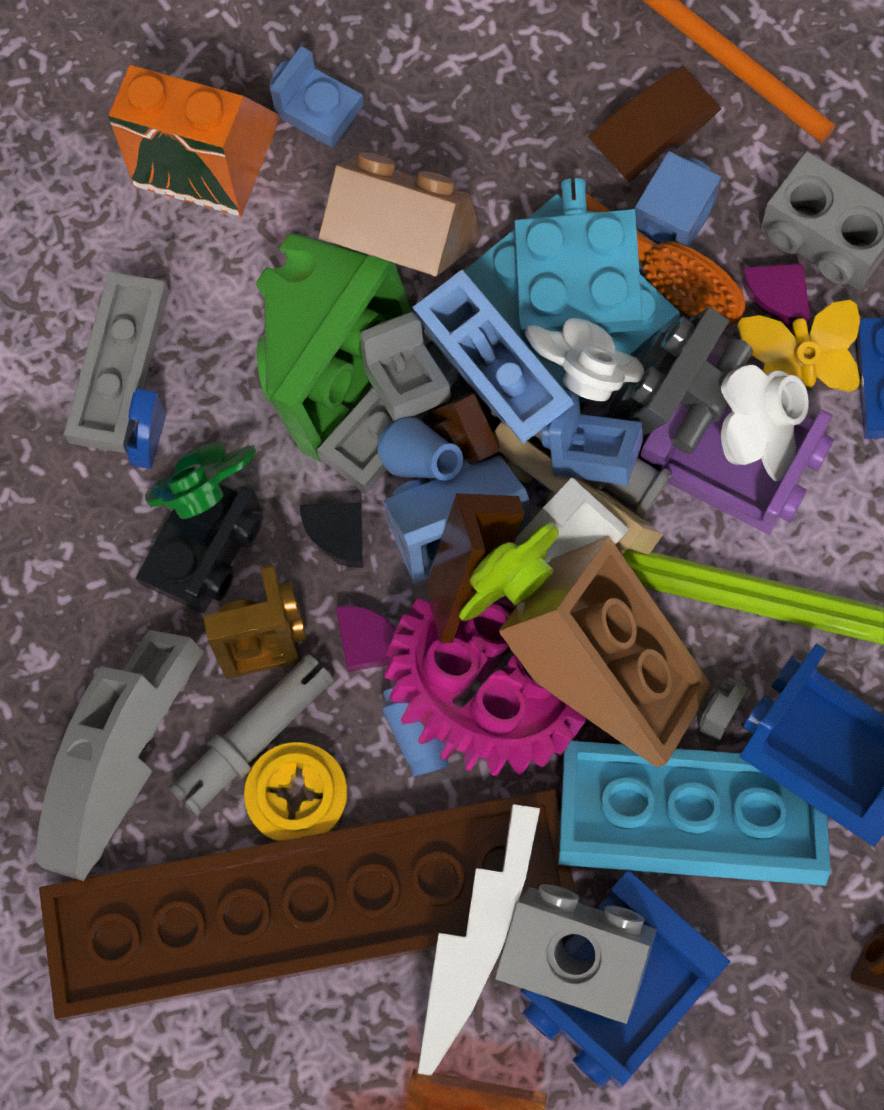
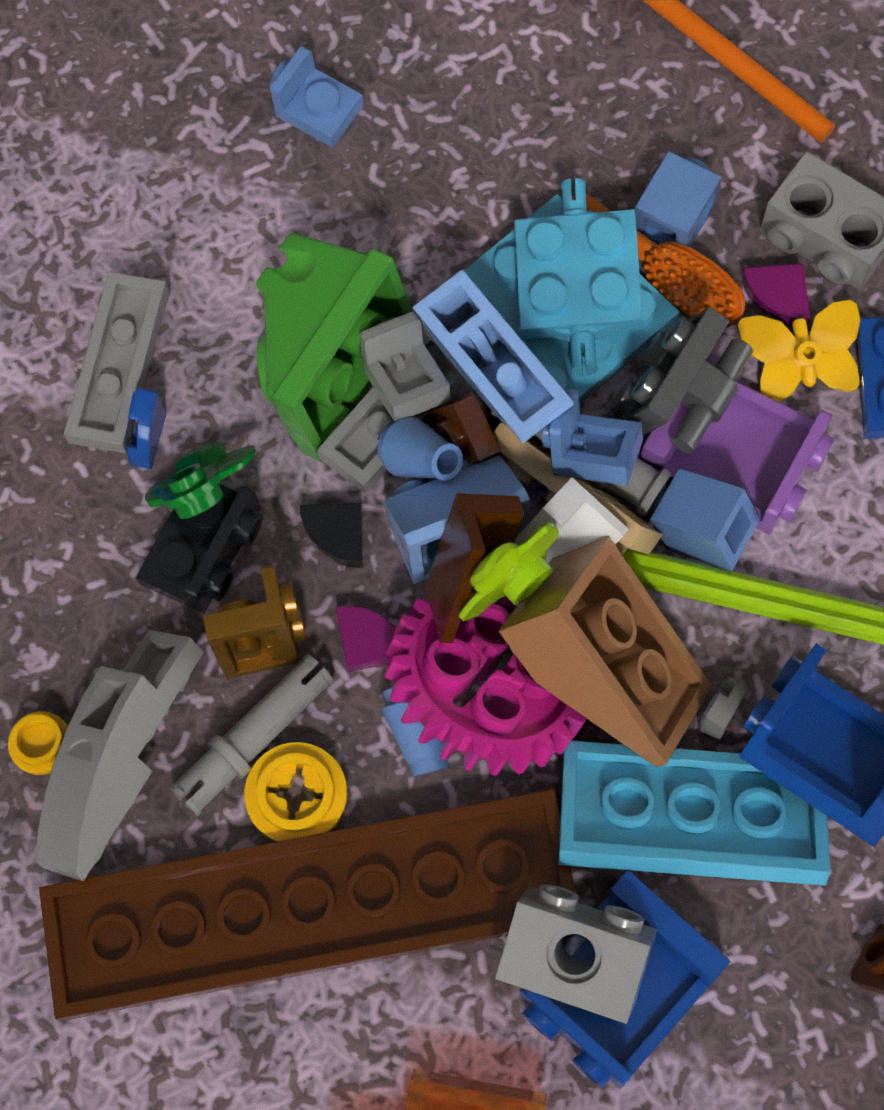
orange slope [108,65,280,217] -> none
slope [318,152,481,276] -> none
white slope [418,804,540,1076] -> none
white plate [525,318,645,401] -> none
reddish brown slope [588,66,721,182] -> none
white plate [721,365,809,481] -> none
none -> yellow plate [8,711,68,775]
none -> medium blue brick [650,468,760,572]

